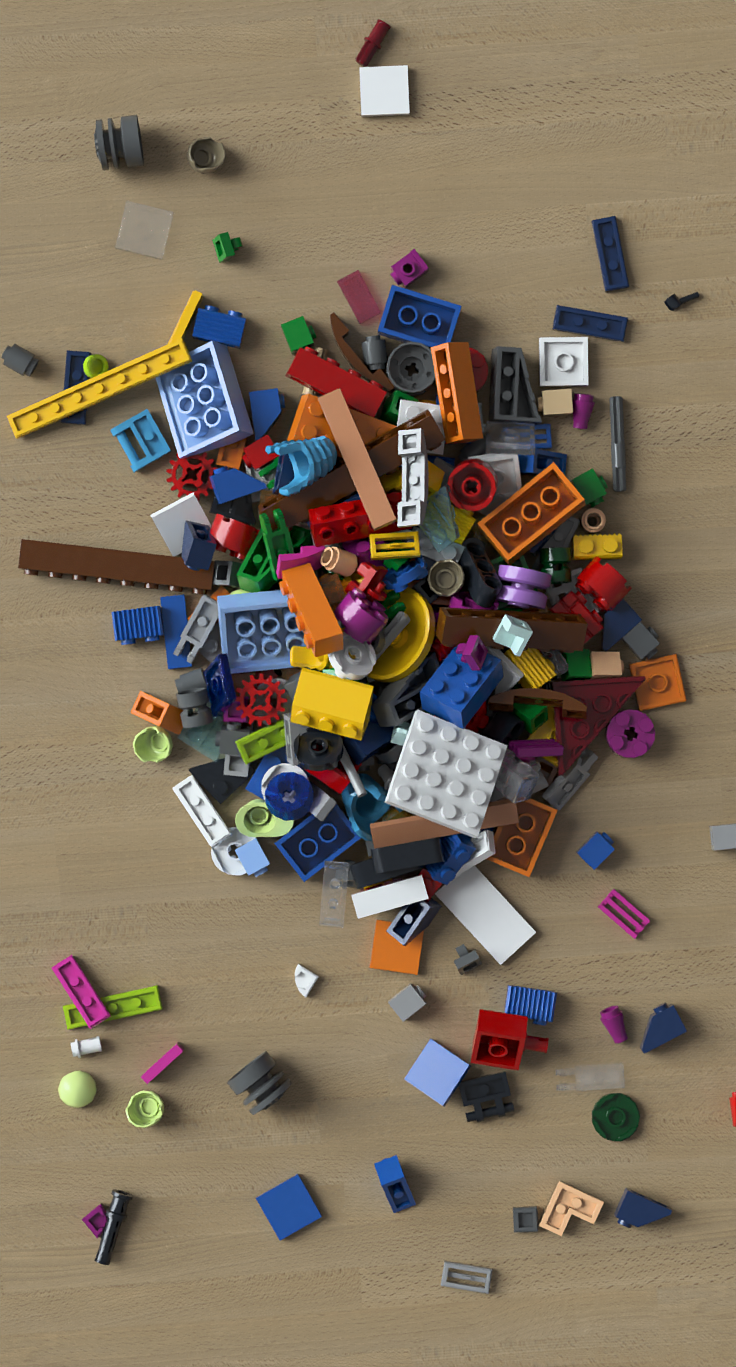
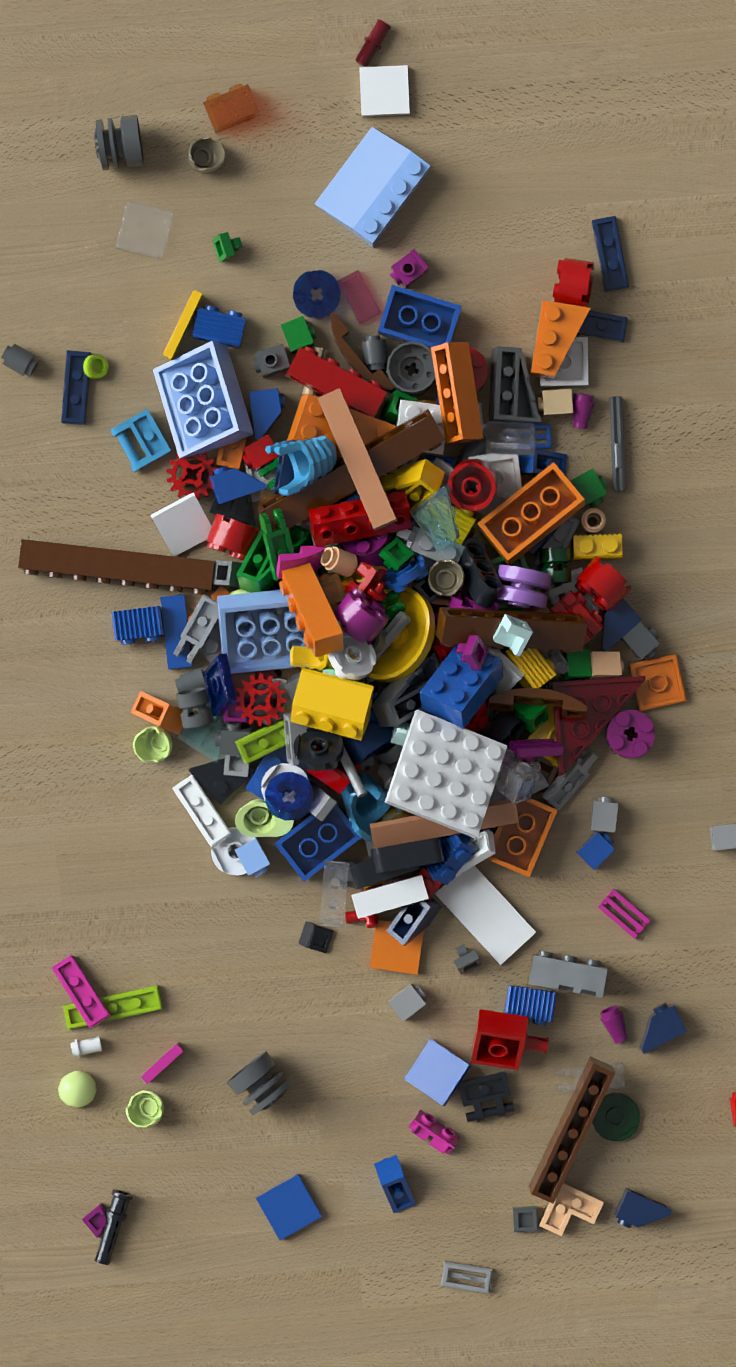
yellow tile [7,338,192,439] -> none
dark blue slope [181,520,217,571] -> none
white tile [295,964,319,997] -> none
yellow tile [369,531,421,560] -> none
slope [397,428,428,528] -> none
black hand [664,292,699,311] -> none
none -> clear orange brick [203,84,260,133]
none -> dark grey brick [253,344,290,378]
none -> clear blue plate [293,270,341,319]
none -> black slope [299,921,334,953]
none -> light blue slope [315,127,430,248]
none -> red arm [345,910,379,928]
none -> dark pink hinge [409,1110,460,1155]
none -> wedge [528,950,608,998]
none -> reddish brown brick [529,1056,615,1204]
none -> orange wedge [530,300,591,380]
none -> red brick [553,258,594,307]
none -> light grey brick [589,797,618,832]

